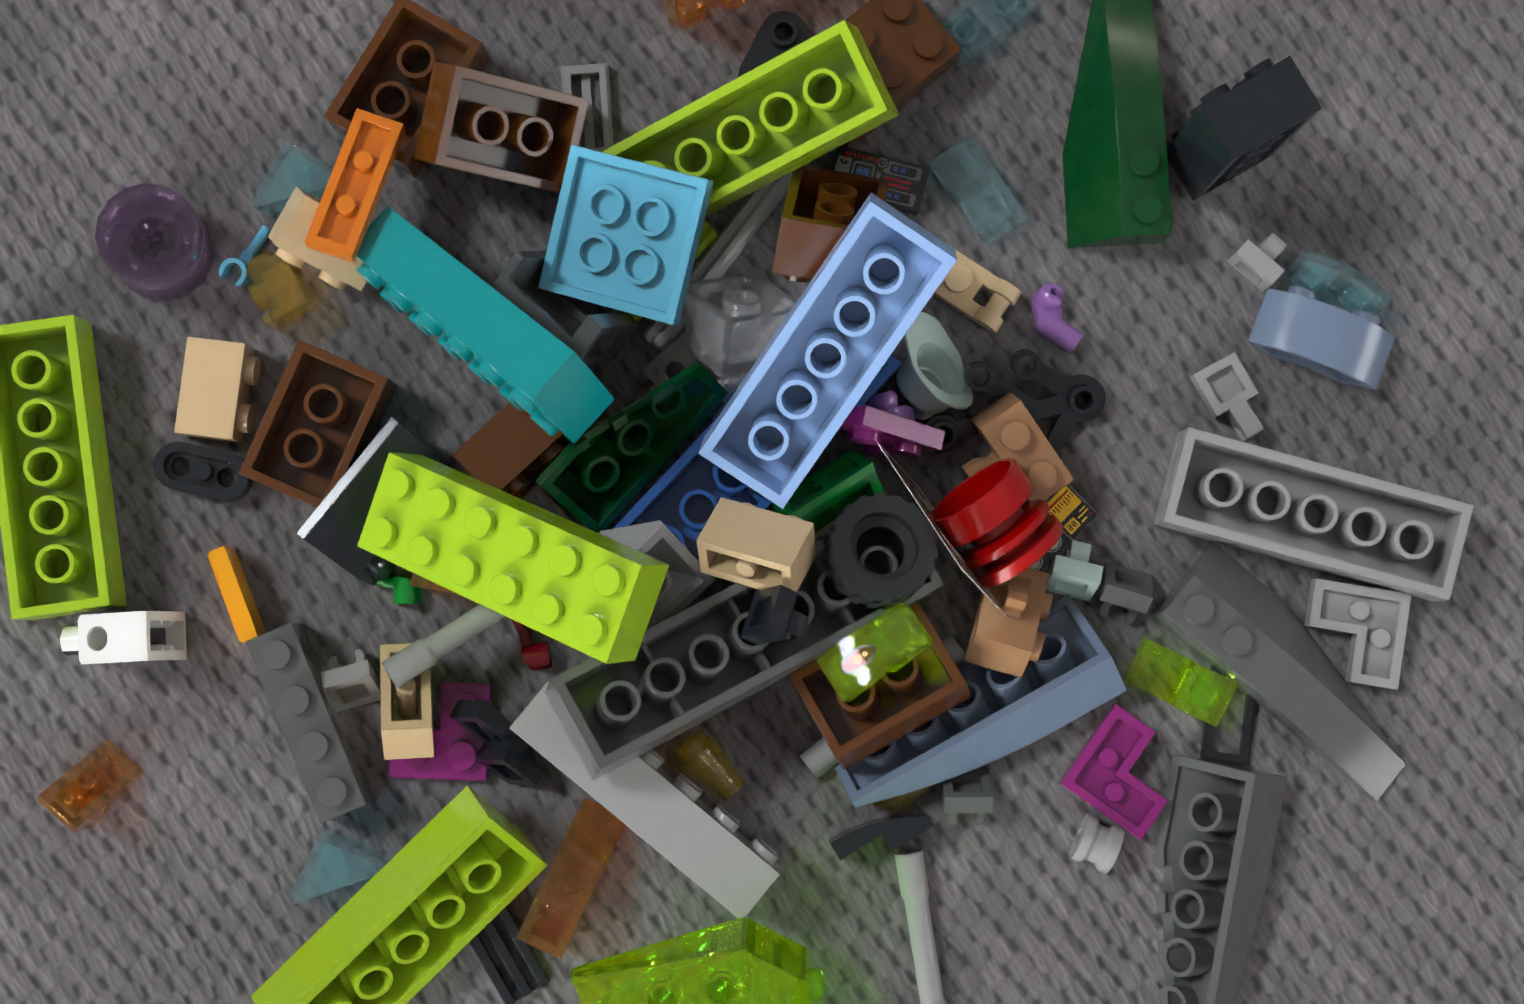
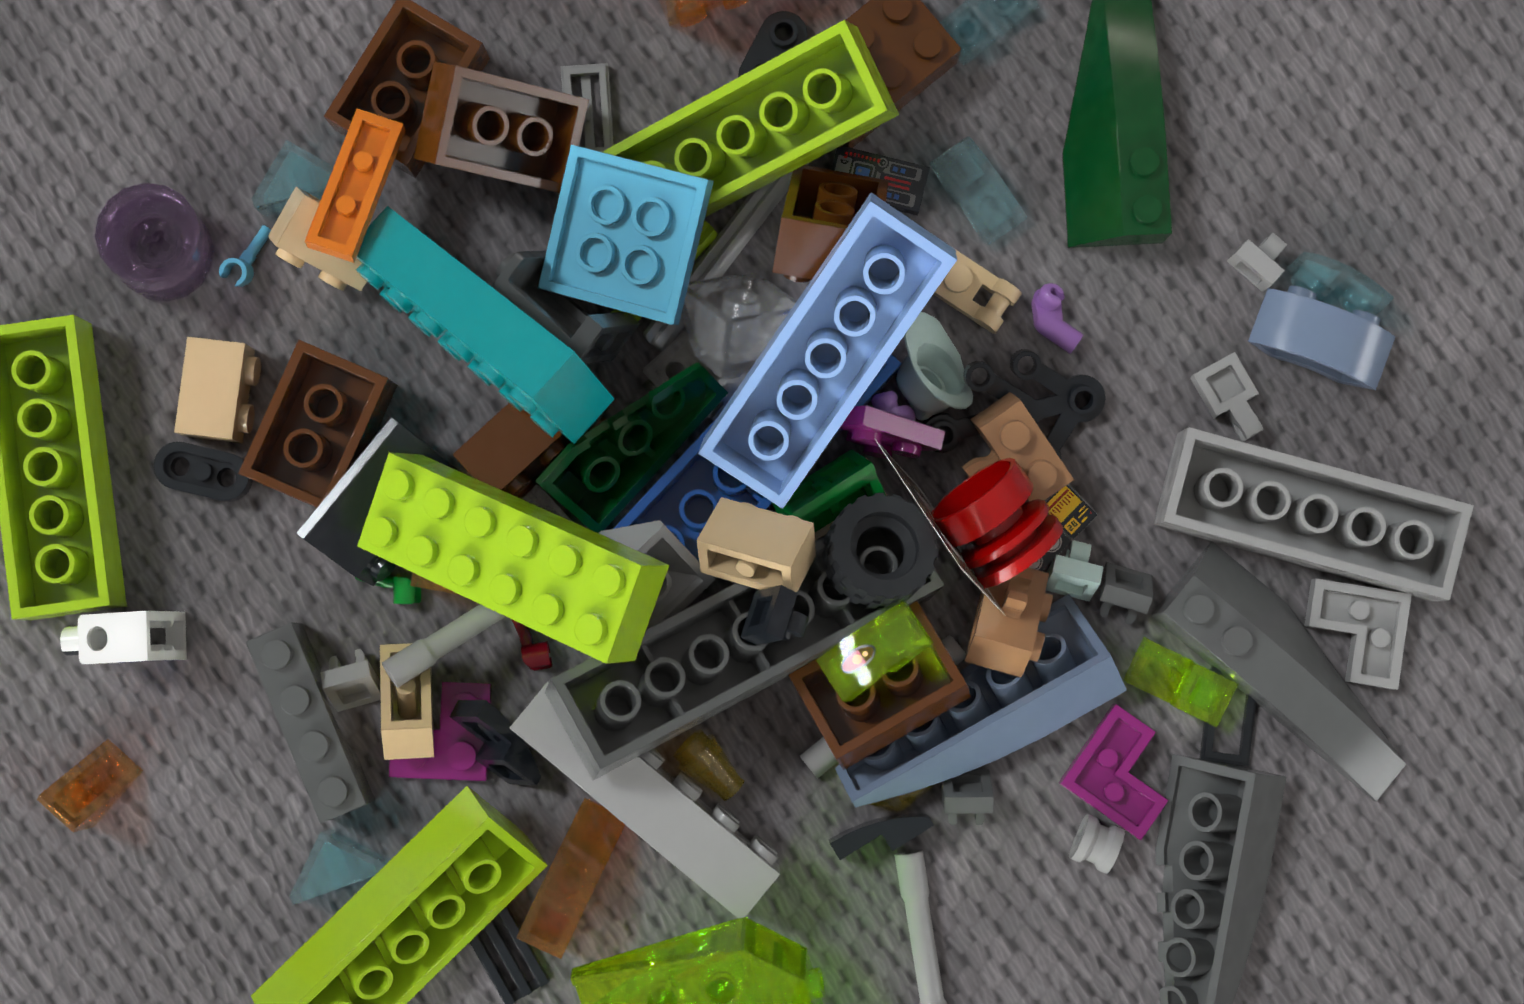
light orange tile [207,546,266,643] -> none
clear yellow brick [247,251,317,331] -> none
black brick [1167,56,1322,201] -> none

